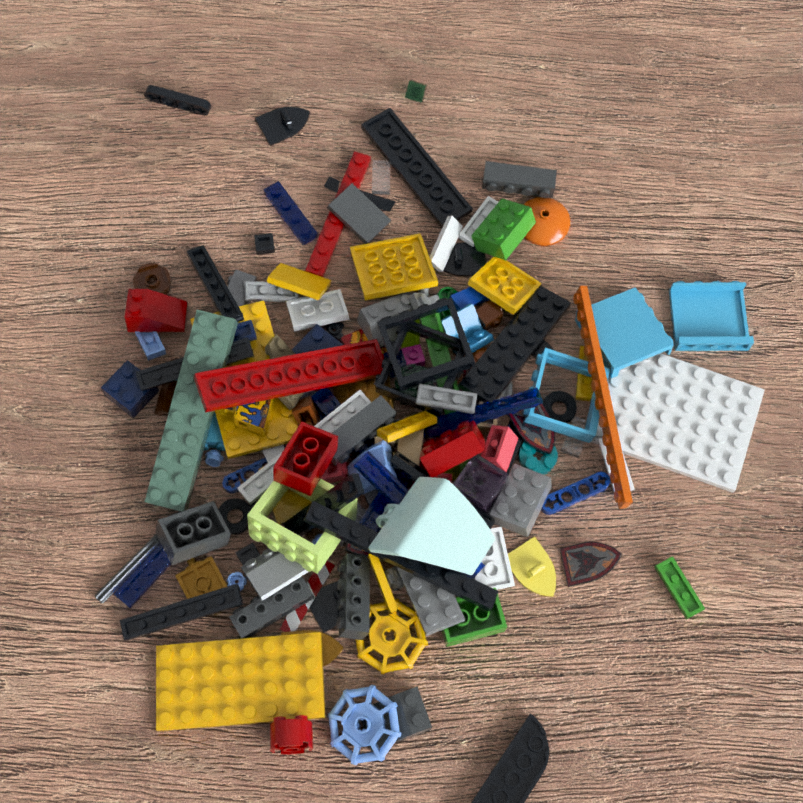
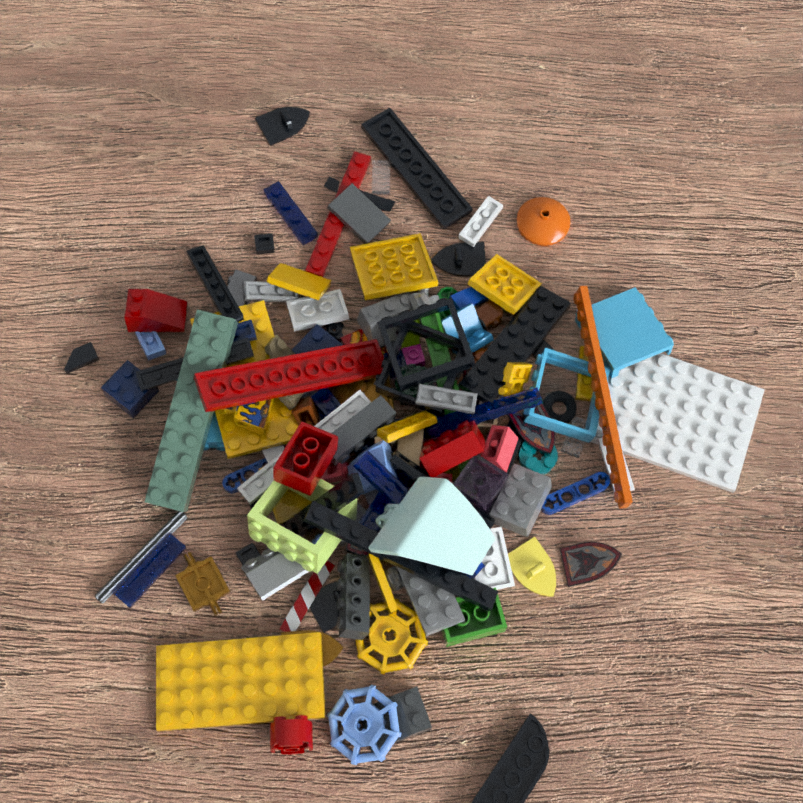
black plate [120,584,244,641] -> none
reddish brown plate [133,263,171,294] -> none
black beam [144,85,211,116] -> none
reddish brown tile [154,357,179,416] -> none
dark grey brick [156,501,231,565] -> none
light blue plate [205,450,224,467] -> none
black tyre [218,498,251,534] -> none
light blue plate [227,572,247,591] -> none
dark grey brick [229,576,314,639] -> none
clear green plate [405,80,427,102] -> none
white tile [429,216,463,272] -> none
bright green brick [471,198,536,260] -> none
dark grey brick [482,161,557,198] -> none
bright green plate [654,556,705,620] -> none
medium azure panel [669,281,754,351] -> none
none -> black tile [64,342,99,374]
none -> yellow plate [498,362,532,397]

